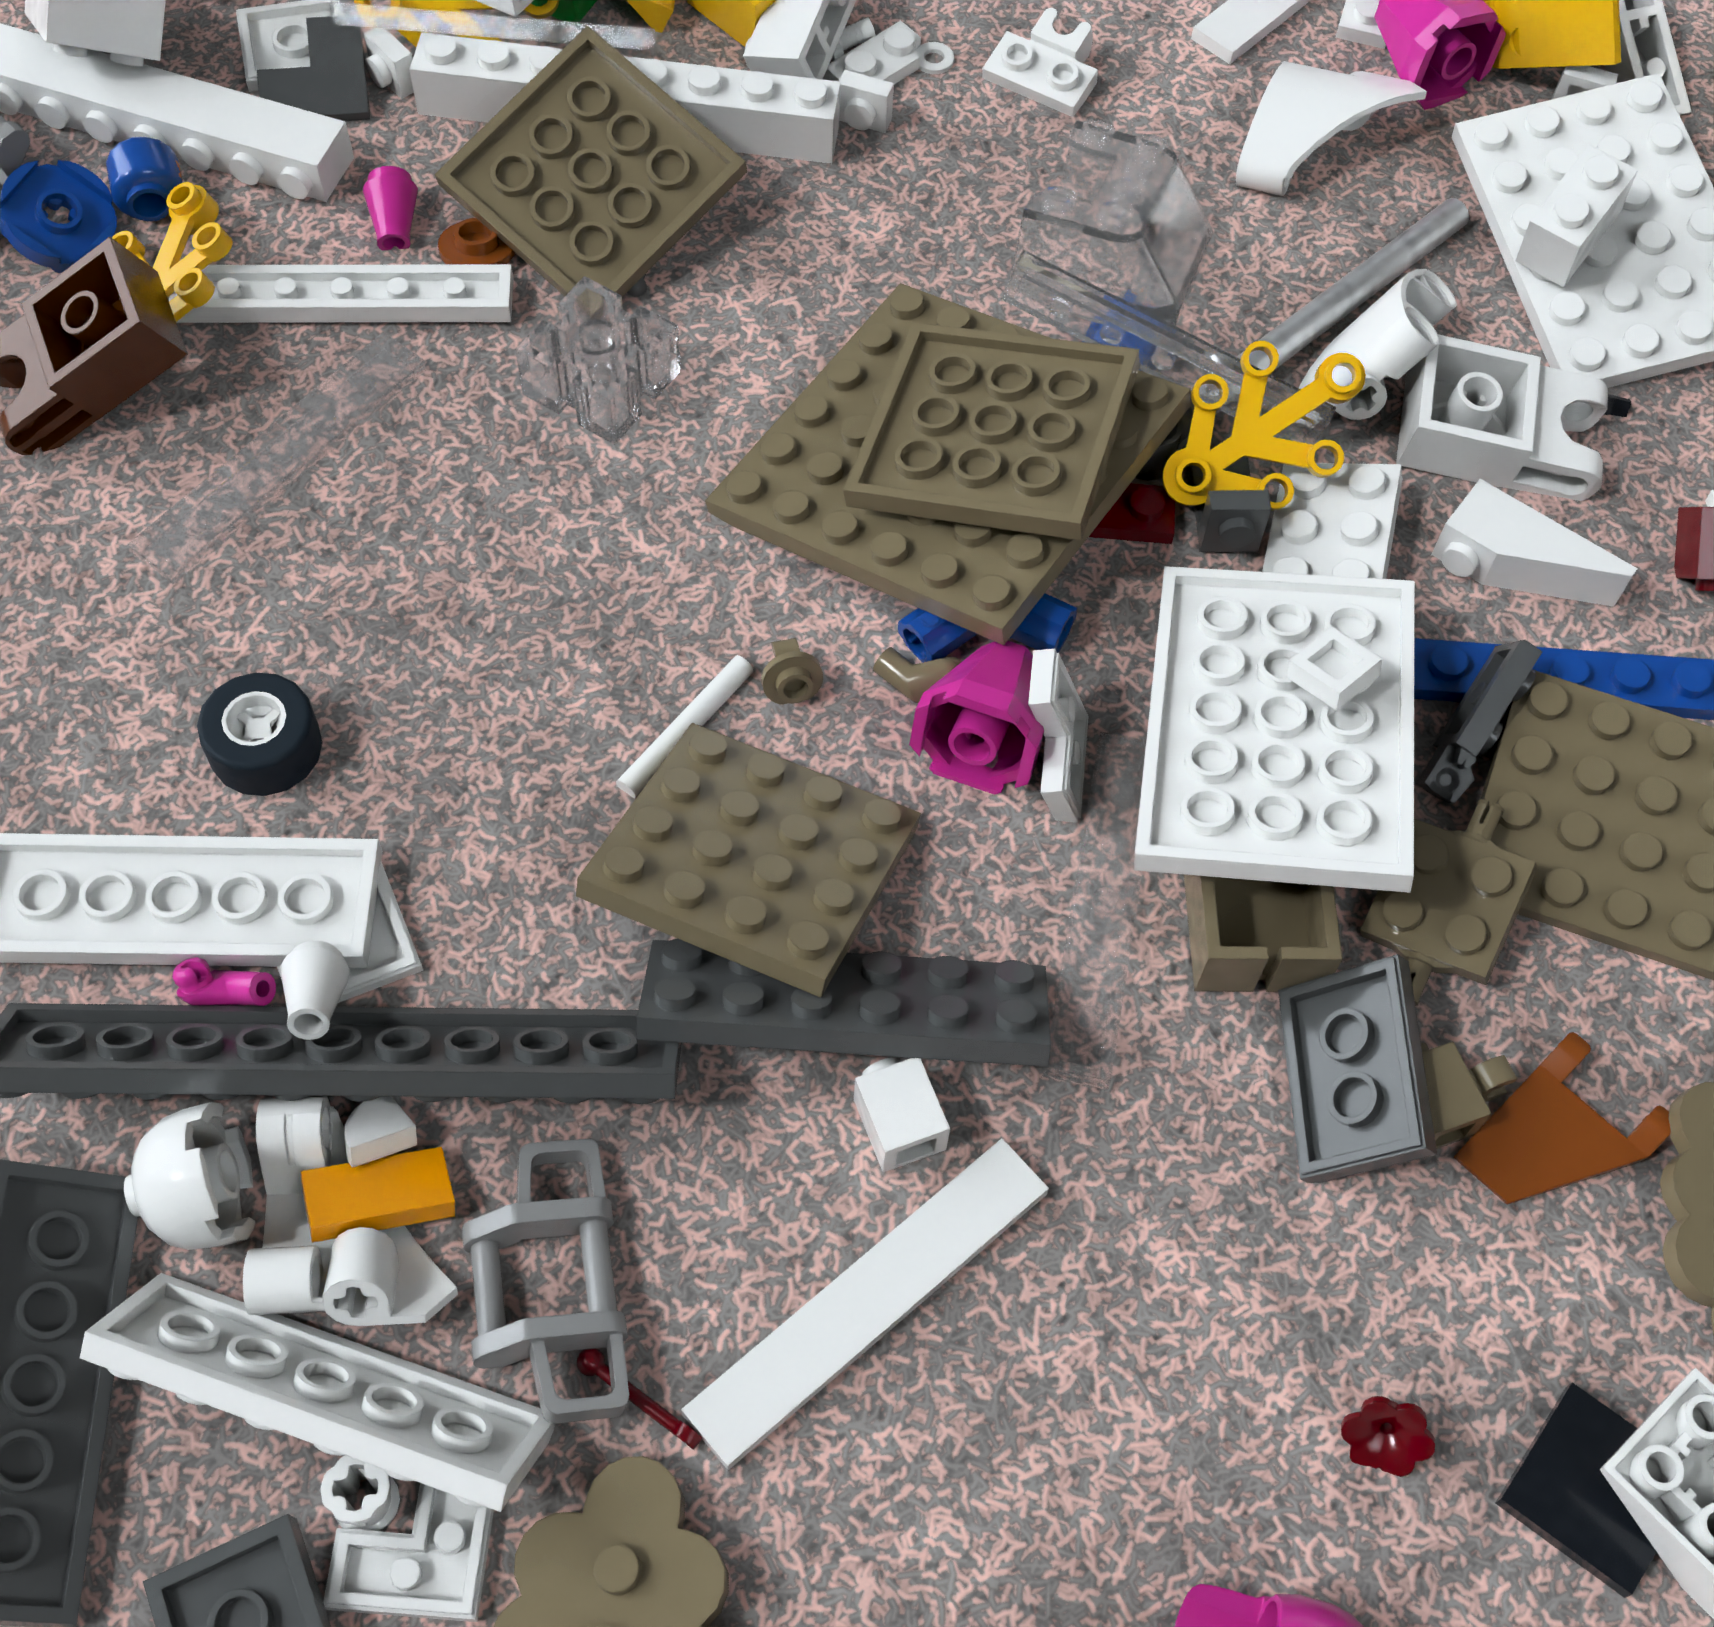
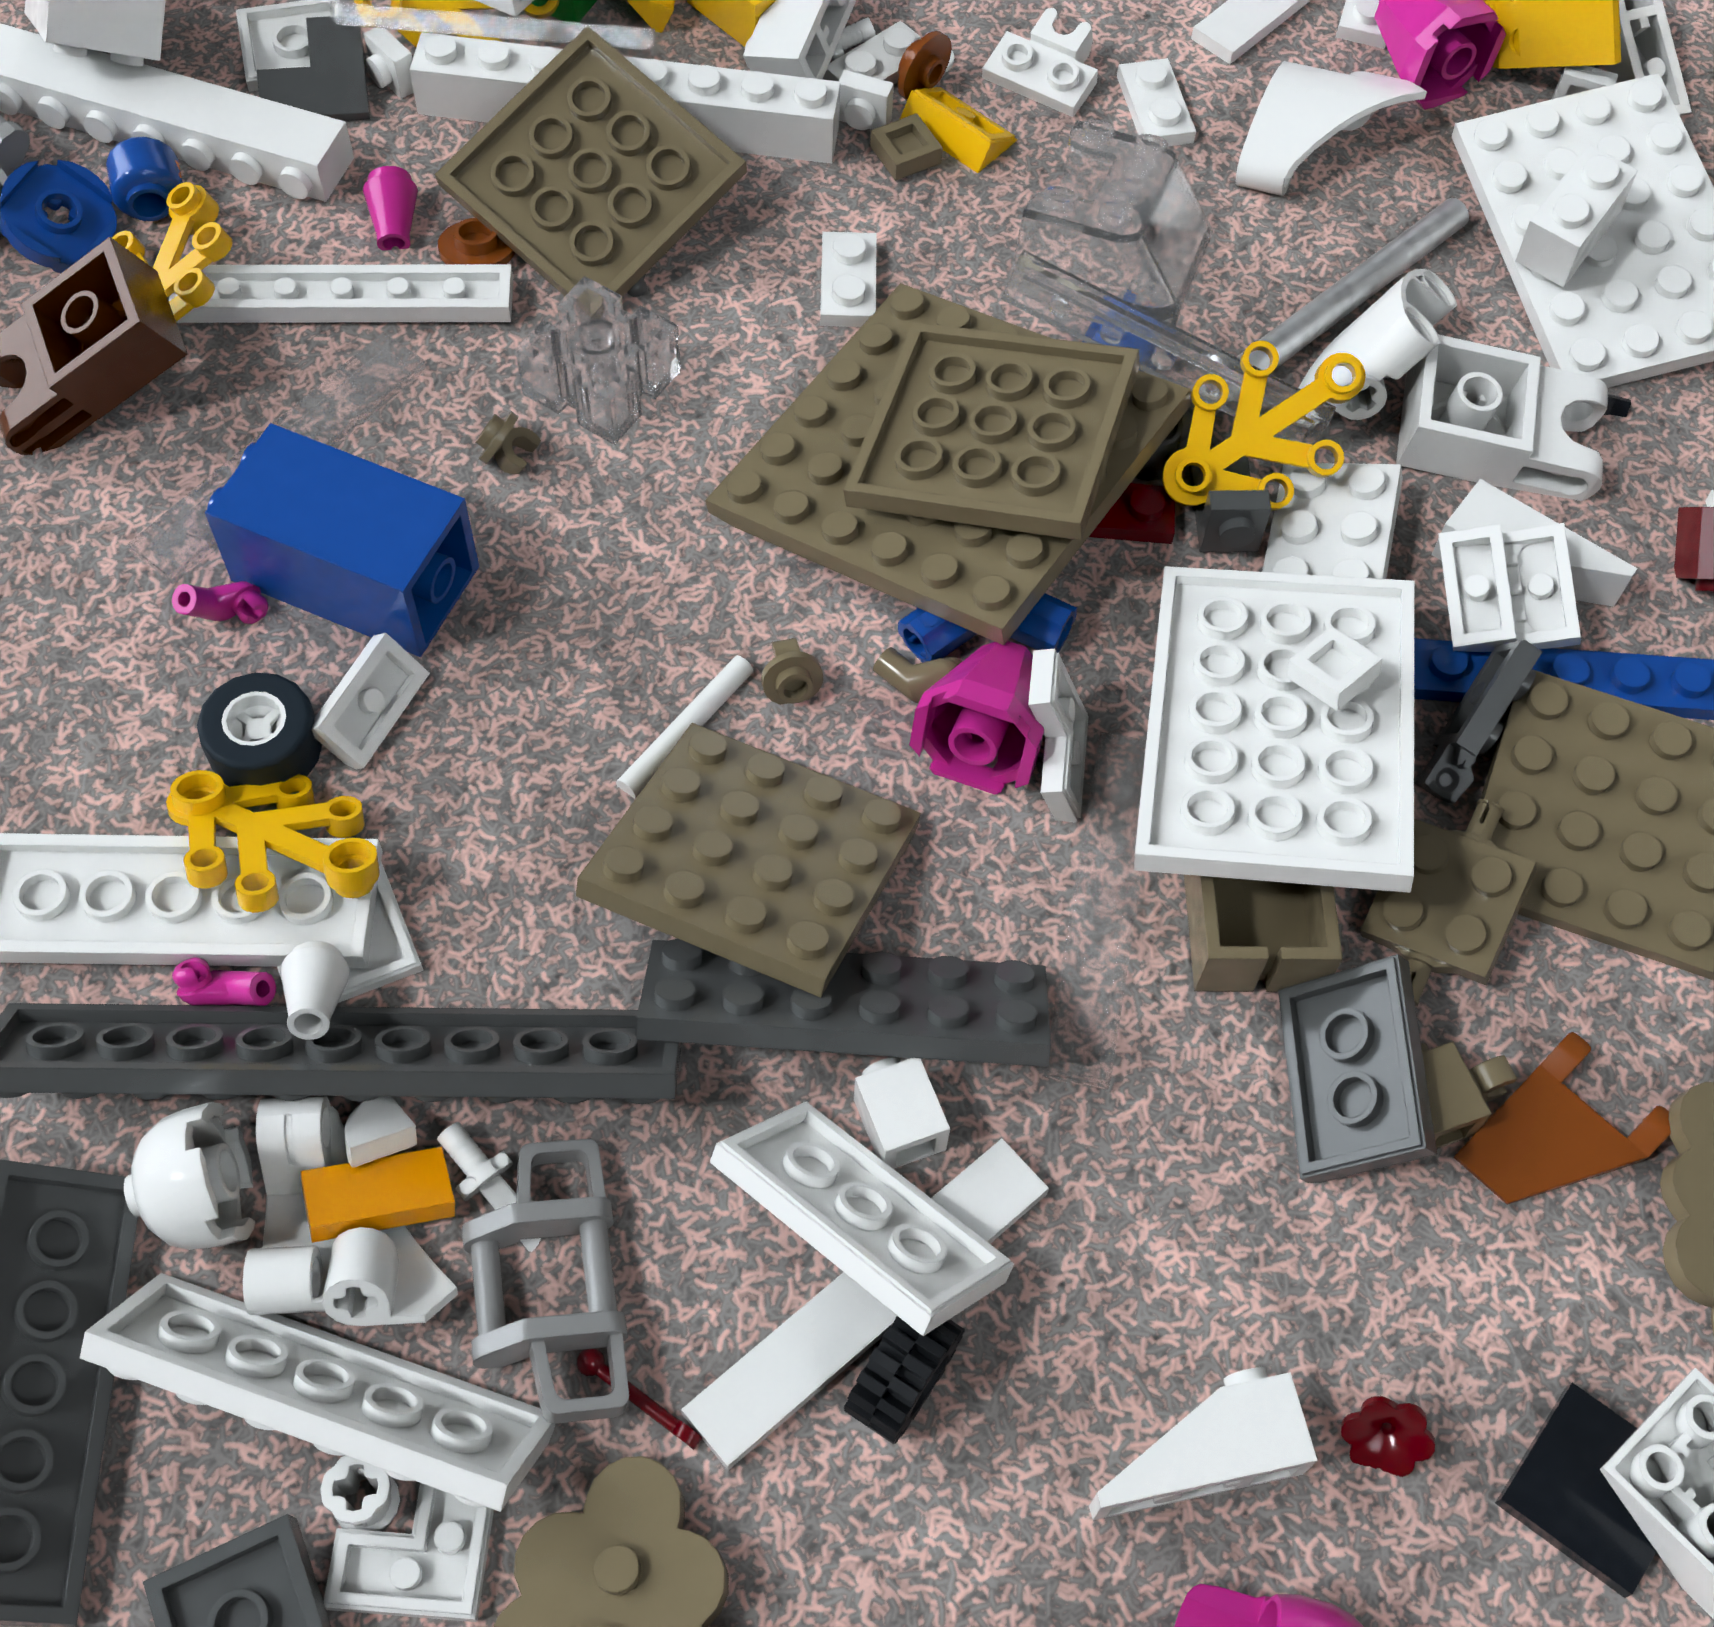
none -> yellow plant [166,770,380,913]
none -> dark pink arm [172,581,268,624]
none -> blue brick [205,423,479,657]
none -> white plate [312,633,430,769]
none -> white piece [437,1122,541,1252]
none -> dark tan plate [475,411,541,474]
none -> white tile [710,1102,1014,1336]
none -> white plate [820,231,877,327]
none -> black tyre [844,1316,965,1444]
none -> dark tan plate [870,113,943,181]
none -> dark orange piece [898,31,952,100]
none -> yellow slope [899,87,1018,173]
none -> white slope [1089,1367,1318,1520]
none -> white plate [1117,58,1196,150]
none -> white slope [1438,523,1581,652]

